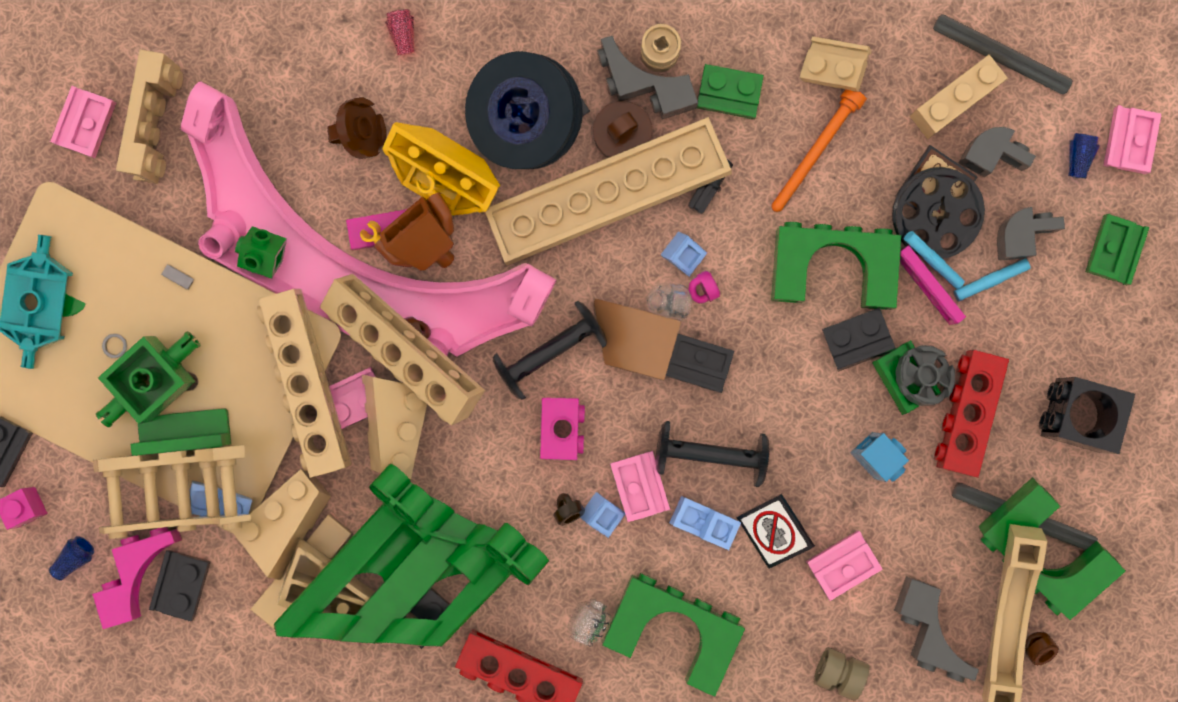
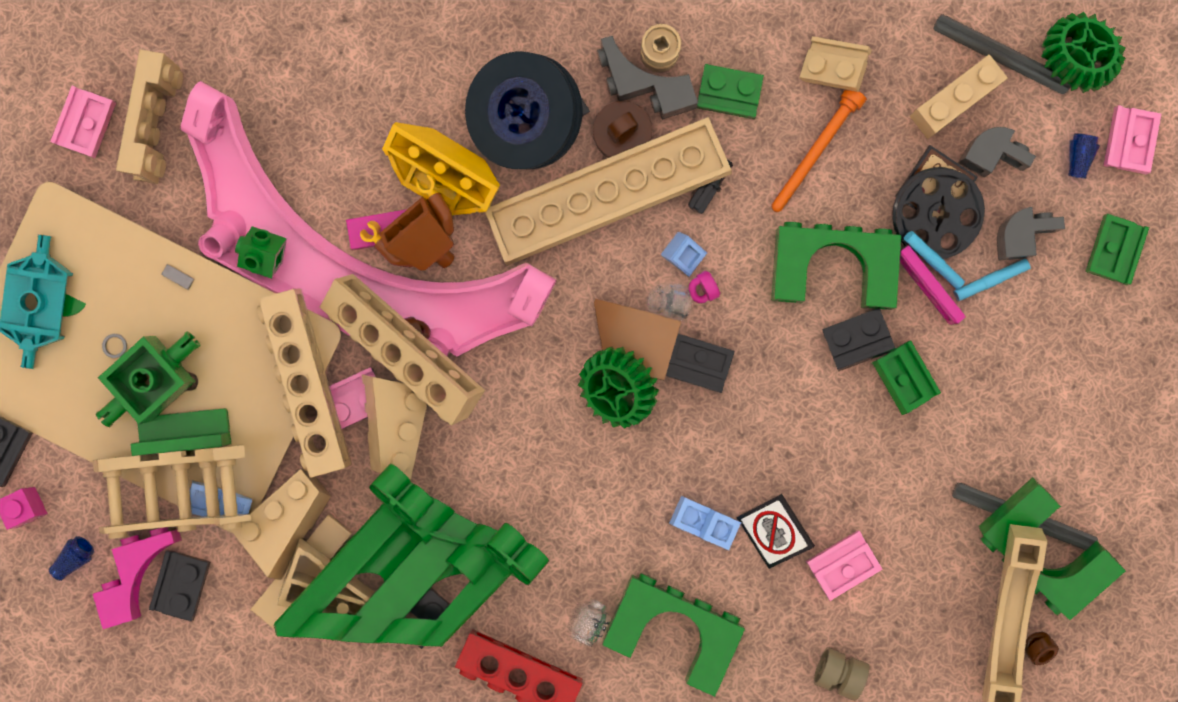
reddish brown tile [327,97,386,159] -> none
clear pink cone [385,9,415,56] -> none
black hose [493,301,607,400] -> none
dark pink brick [540,398,585,460] -> none
dark brown tile [553,493,585,526] -> none
light blue slope [580,492,625,538] -> none
bright pink plate [610,451,670,522] -> none
black hose [655,421,770,487] -> none
dark azure brick [850,432,909,482] -> none
dark grey arch [894,576,979,683] -> none
dark grey piece [896,345,956,406] -> none
red brick [934,350,1009,478] -> none
black brick [1039,377,1135,454] -> none
none -> green gear [578,346,659,429]
none -> green gear [1041,11,1126,93]

